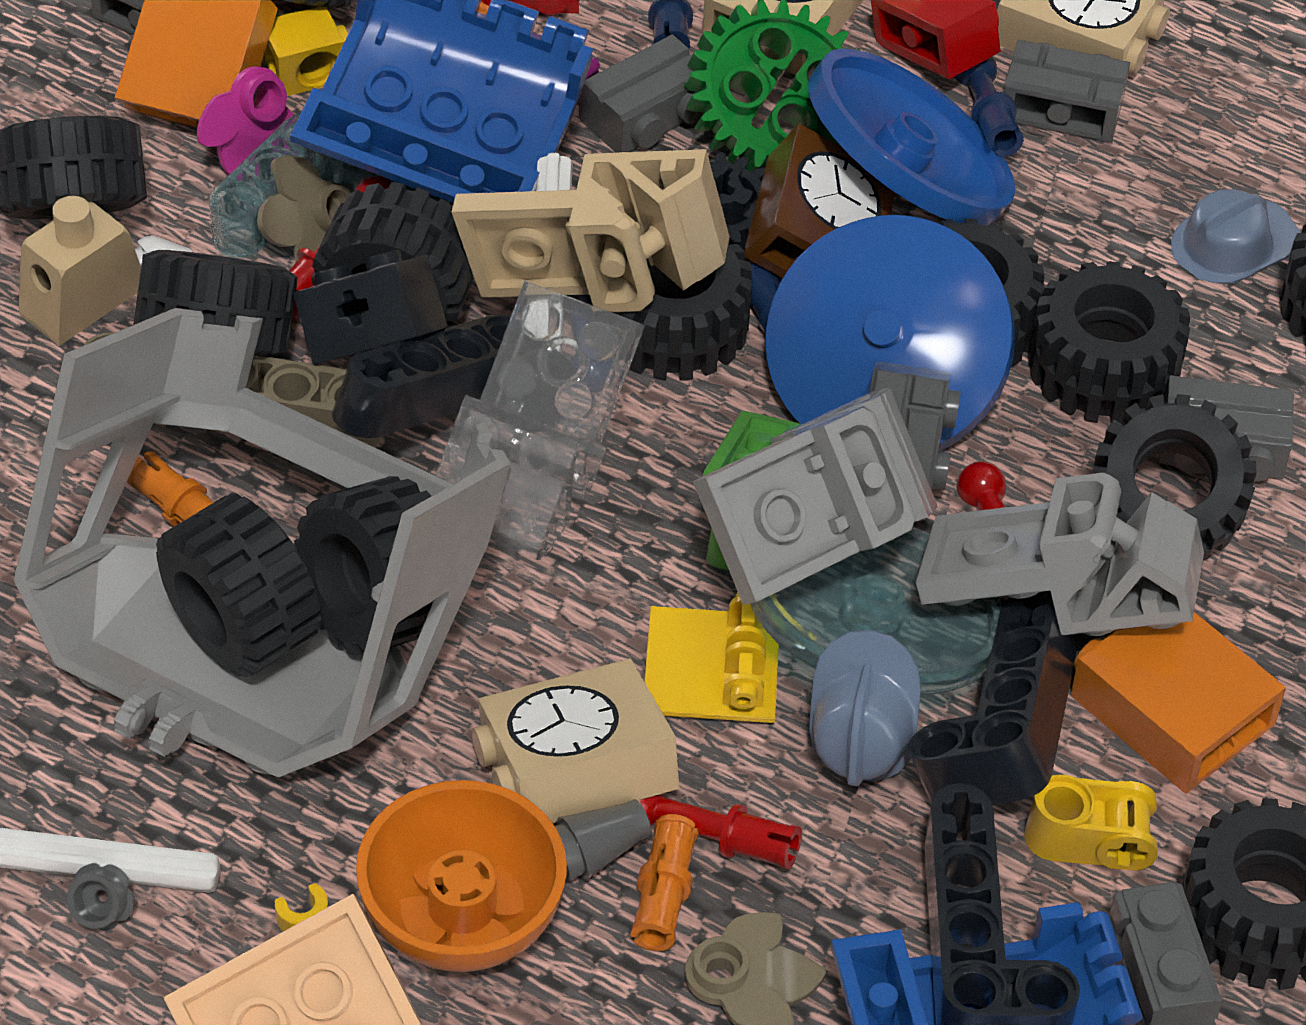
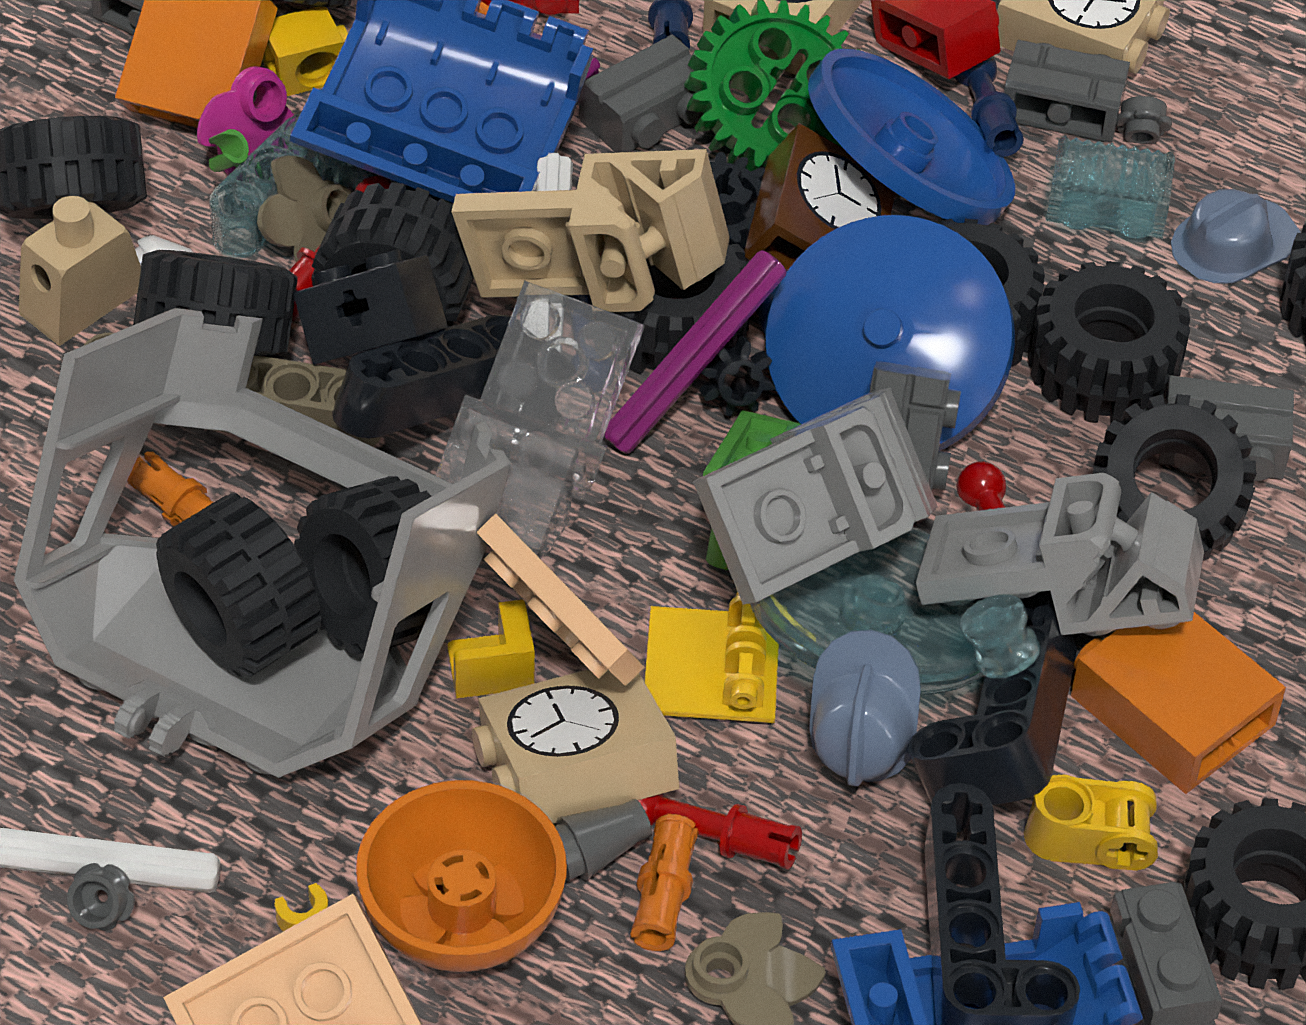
none -> bright green hand [209,129,269,178]
none -> yellow panel [447,599,535,698]
none -> light nougat plate [477,513,645,686]
none -> magenta axle [602,250,787,454]
none -> black gear [699,336,775,416]
none -> clear light blue wheel [960,594,1040,678]
none -> clear light blue brick [1046,136,1175,239]
none -> dark grey plate [1116,96,1172,144]

